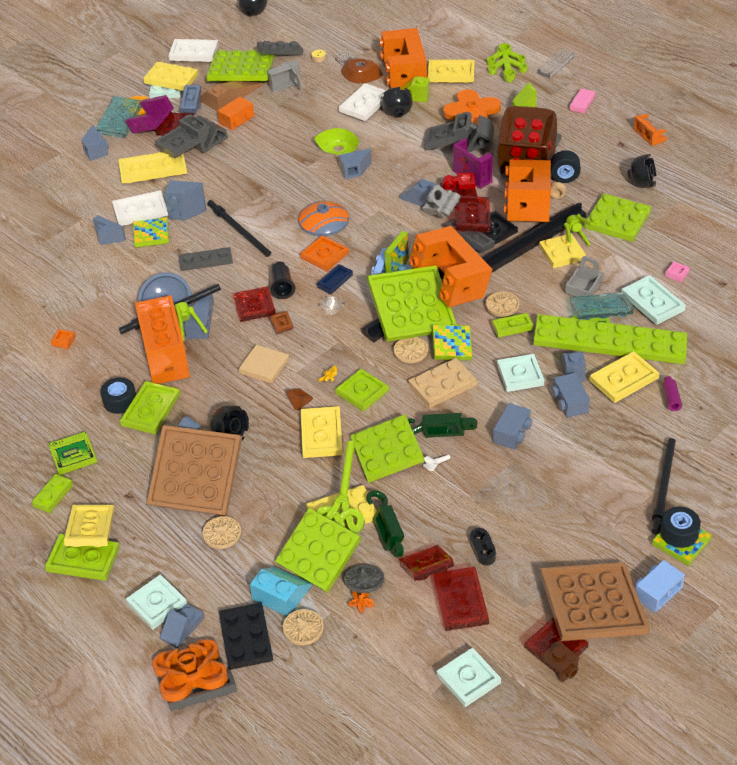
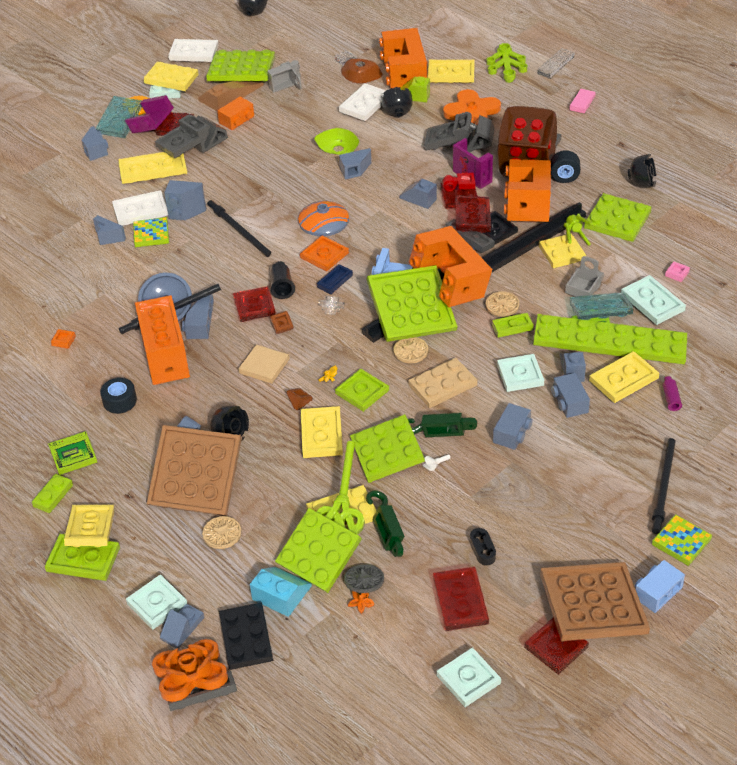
lime plate [120,381,181,435] -> none
lime plant [174,302,208,342] -> none
dark grey plate [179,247,233,271] -> none
sand blue slope [180,85,201,113] -> none
dark grey plate [256,41,304,55] -> none
tan wheel [283,609,324,646] -> none
tile [311,49,327,63] -> none
lime tile [384,231,409,273] -> none
clear red plate [399,545,454,581] -> none
light grey piece [422,184,461,218] -> none
tile [432,325,472,360] -> none
lime slope [512,83,537,107] -> none
reddish brown bracket [543,641,579,683] -> none
tan tile [550,182,566,199] -> none
orange hinge [633,114,667,146] -> none
black wheel [660,506,701,548] -> none

